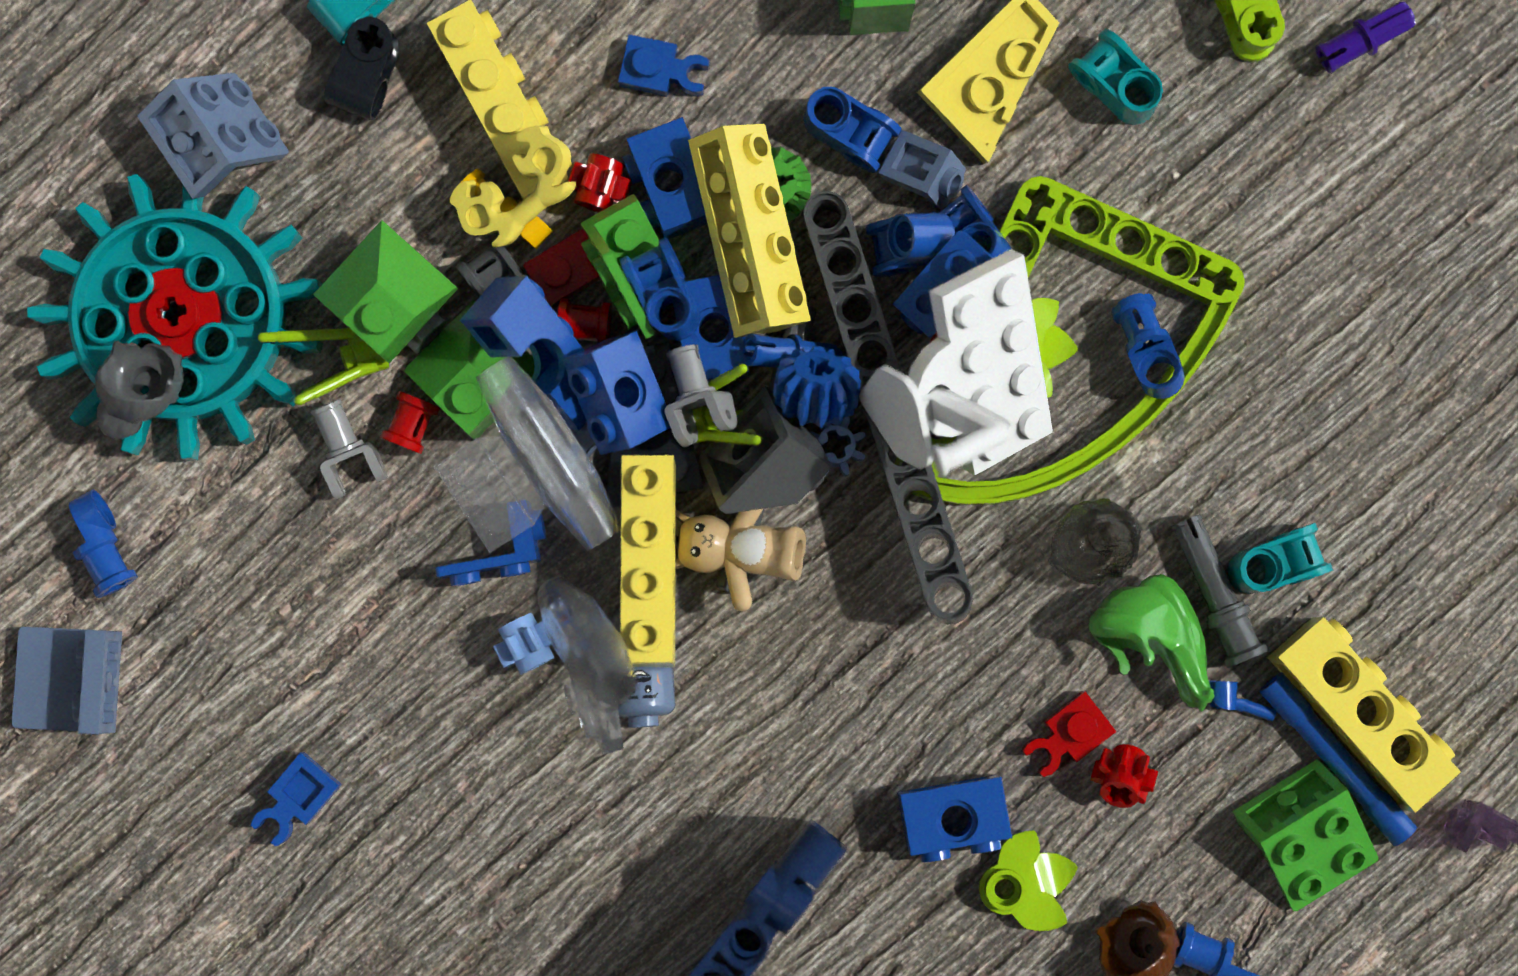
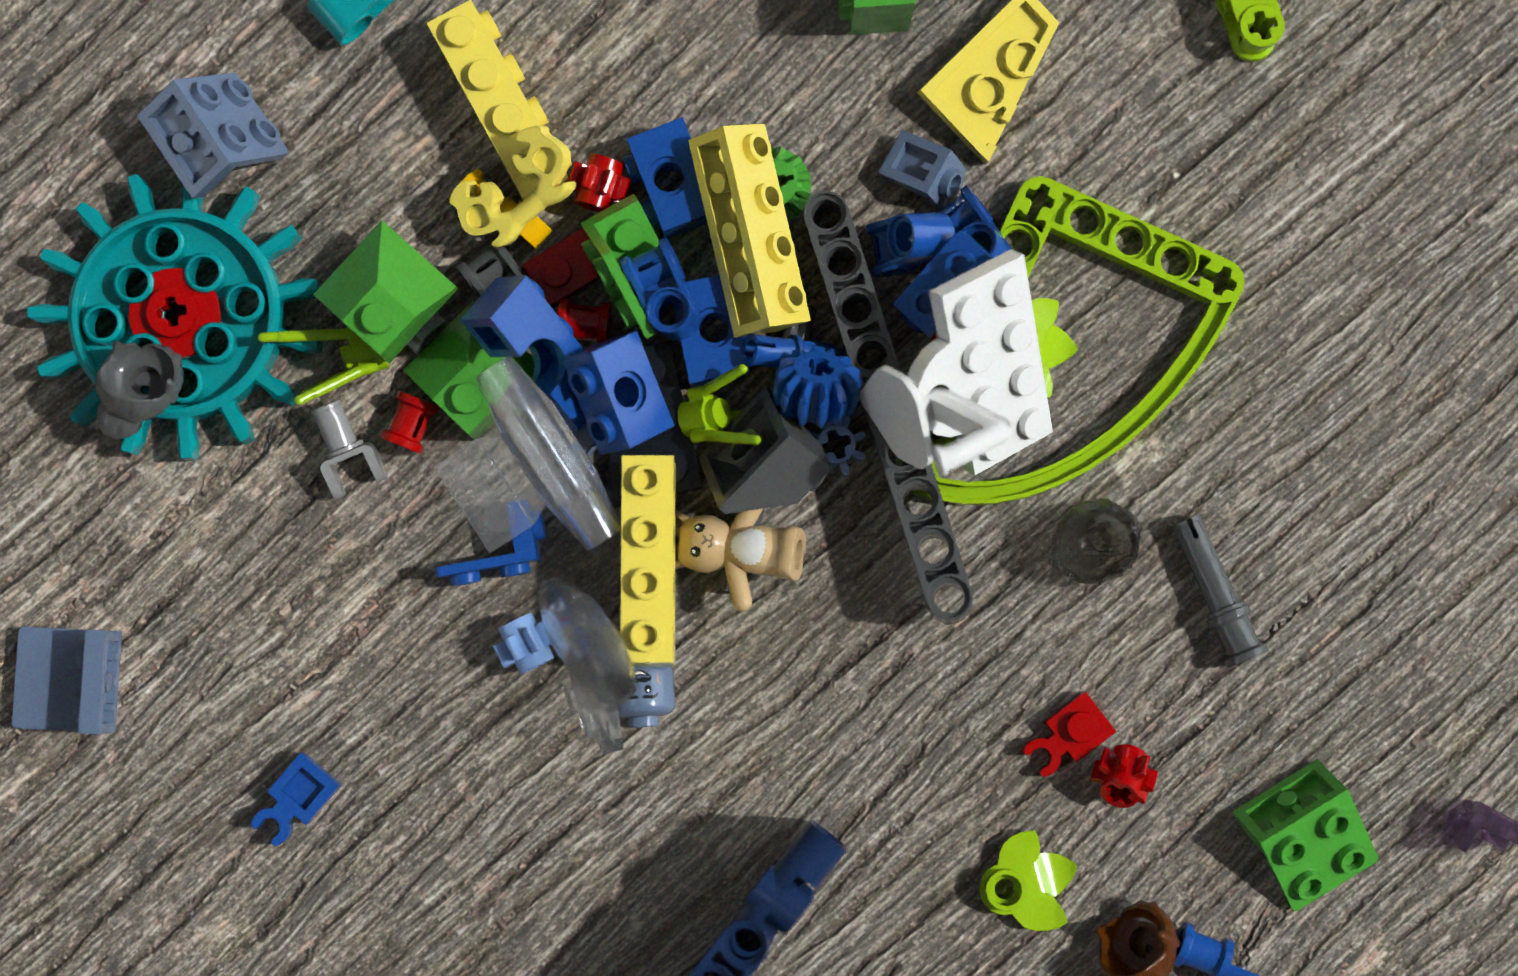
blue connector [69,489,138,598] -> none
black piece [324,17,400,120] -> none
blue plate [618,34,710,97] -> none
light grey piece [665,344,737,447] -> none
blue piece [804,87,902,173] -> none
blue brick [897,774,1012,863] -> none
teal piece [1068,28,1163,125] -> none
bright green piece [1088,574,1215,711] -> none
blue connector [1111,293,1185,399] -> none
blue hand [1208,680,1276,721] -> none
teal piece [1227,523,1333,594] -> none
blue piece [1259,672,1417,846] -> none
light yellow brick [1267,617,1461,813] -> none
dark purple axle [1315,1,1416,74] -> none

